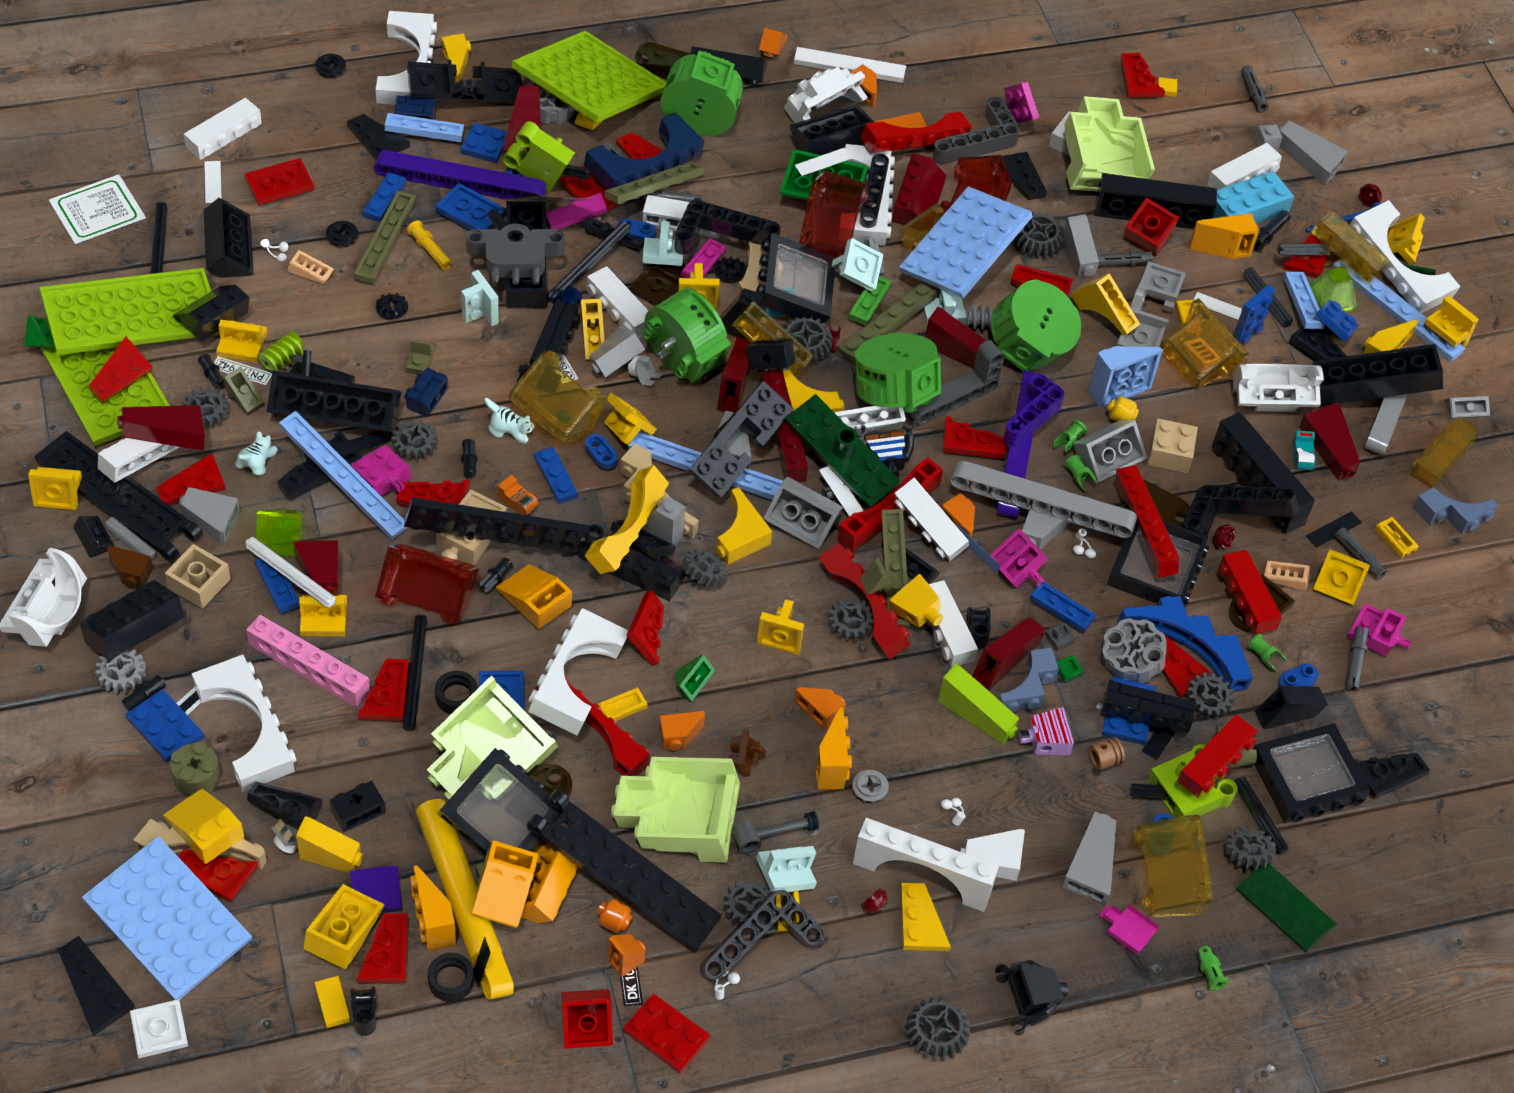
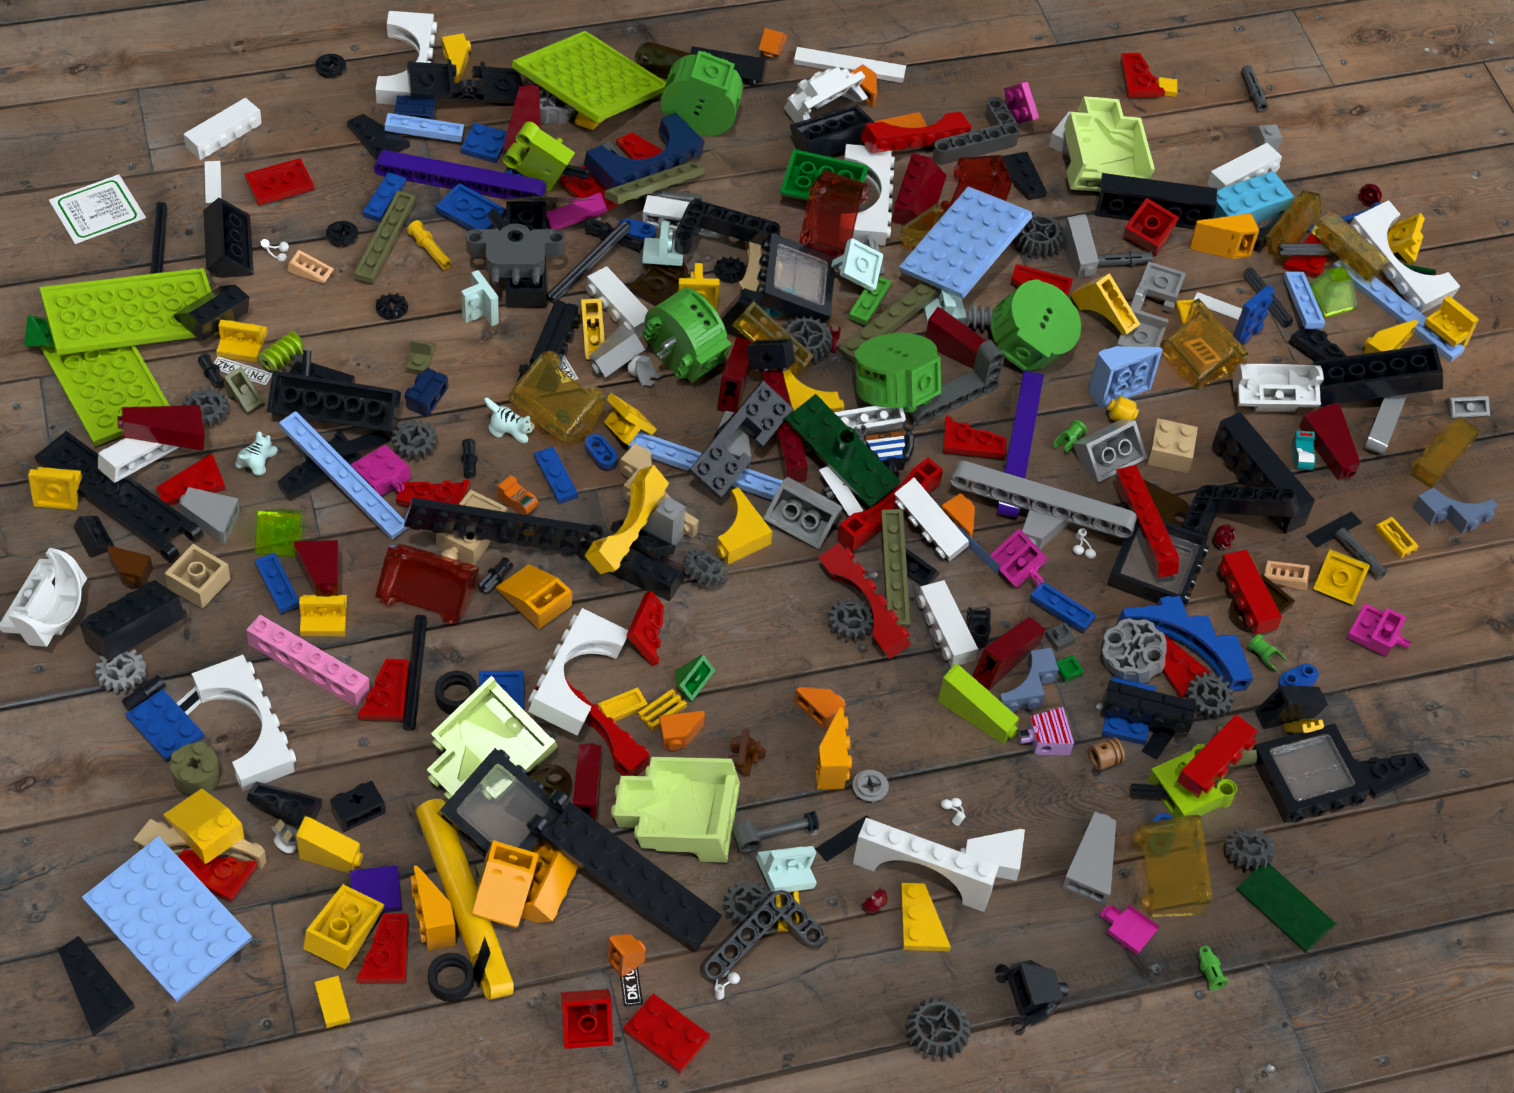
red wing [89,336,153,404] -> none
light grey axle [105,517,156,561] -> none
white tile [130,999,188,1058] -> none
white axle [245,537,335,607] -> none
black piece [350,986,377,1036] -> none
clear blue wheel [559,287,583,305] -> none
orange head [596,898,633,934] -> none
dark pink tile [681,238,727,278] -> none
yellow bracket [757,599,805,655] -> none
white sticker [795,148,852,176] -> none
black beam [860,154,889,228] -> none
olive slope [860,557,896,597] -> none
yellow torso [889,574,943,627] -> none
dark purple beam [1003,374,1064,446] -> none
bright green piece [1064,454,1098,492] -> none
black axle [1234,776,1289,855] -> none
light grey slope [1279,120,1348,186] -> none
blue plate [1315,299,1359,342] -> none
dark grey pin [1345,626,1369,691] -> none
none -> dark red slope [573,743,602,820]
none -> yellow tile [638,689,687,731]
none -> black sticker [815,815,870,862]
none -> clear yellow brick [1266,190,1322,258]
none -> yellow tile [1283,719,1324,733]

